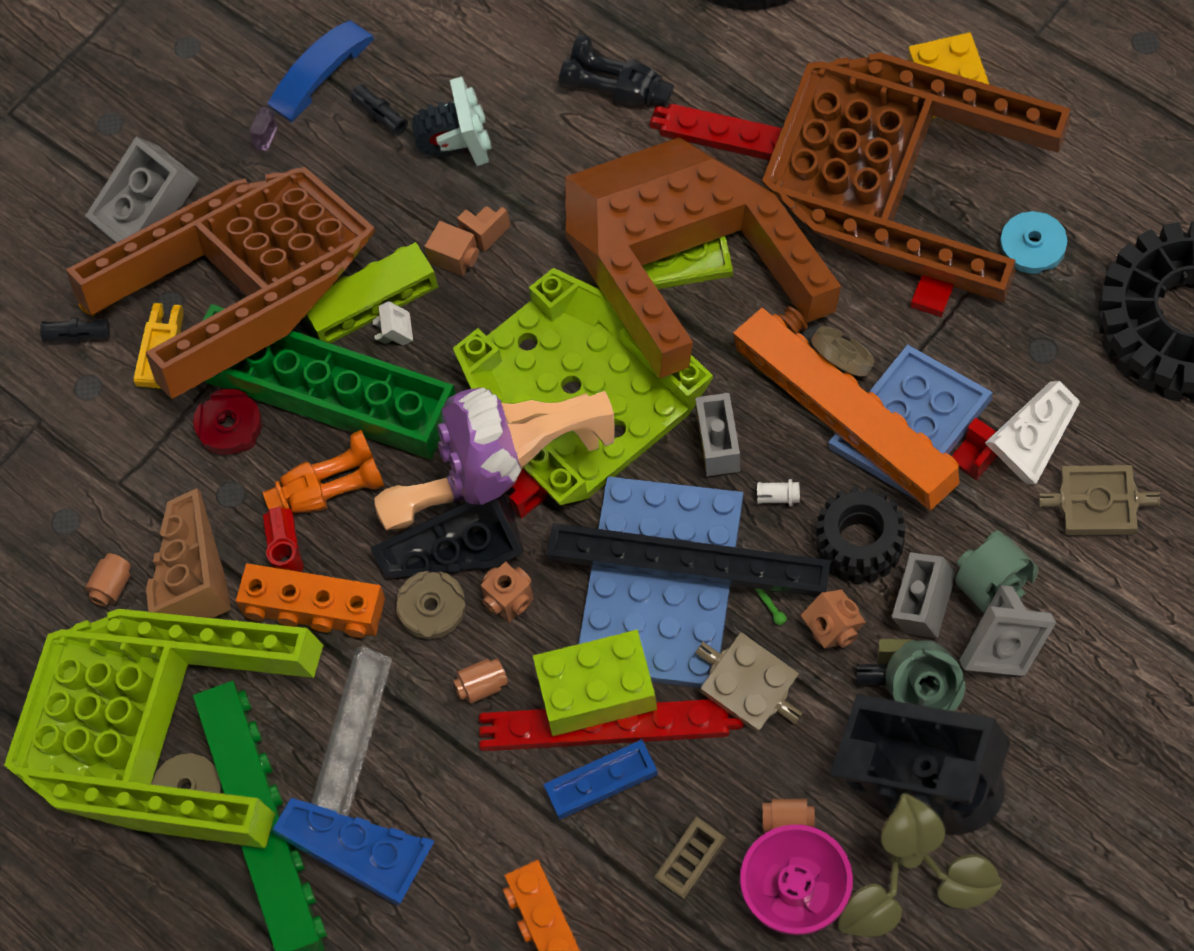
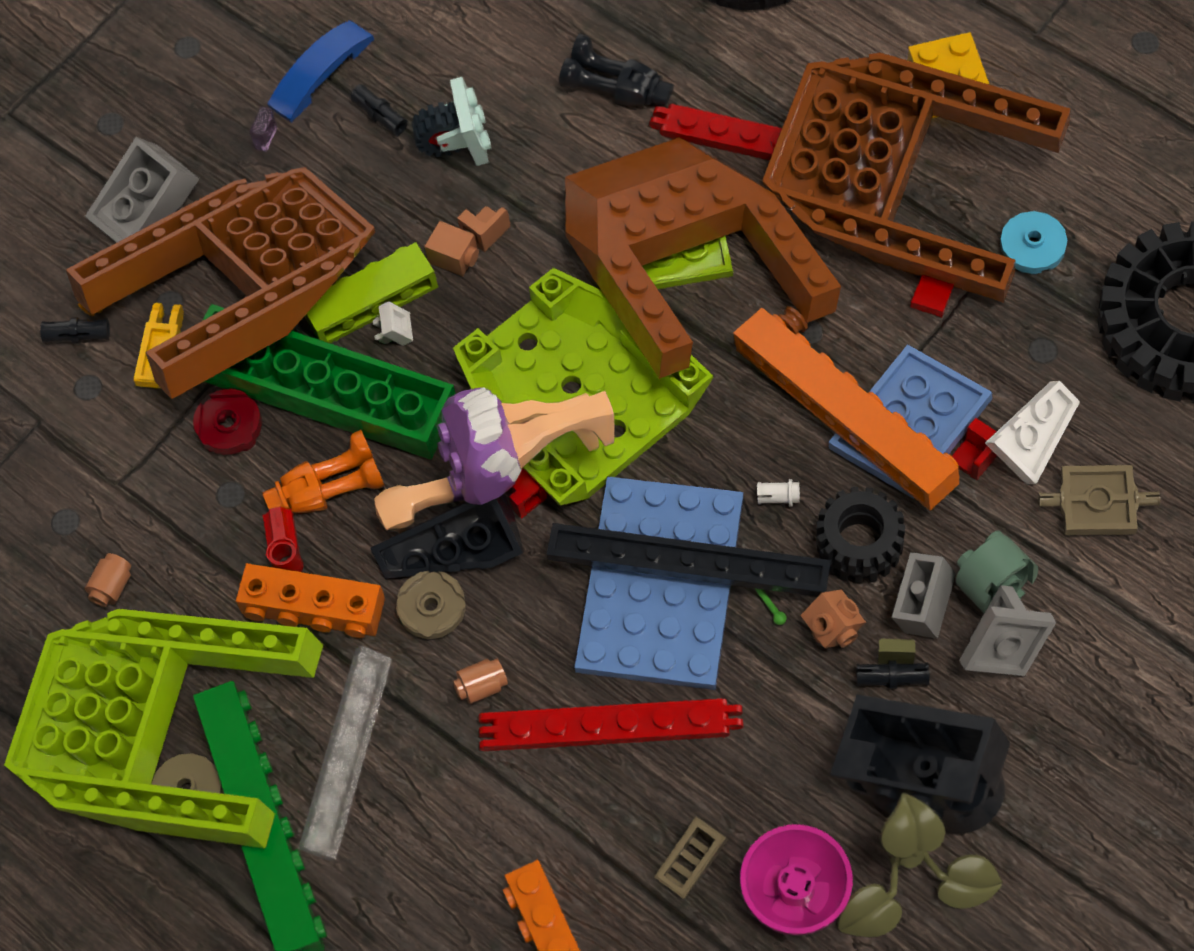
medium nougat wedge [146,488,231,618] -> none
blue wing [271,798,435,906] -> none
nougat brick [480,561,534,623] -> none
lime brick [533,629,657,736] -> none
blue plate [543,740,658,820] -> none
light grey brick [695,393,741,476] -> none
dark tan plate [695,632,803,733] -> none
nougat brick [763,799,815,832] -> none
dark tan plate [811,326,874,376] -> none
sand green brick [886,640,966,711] -> none

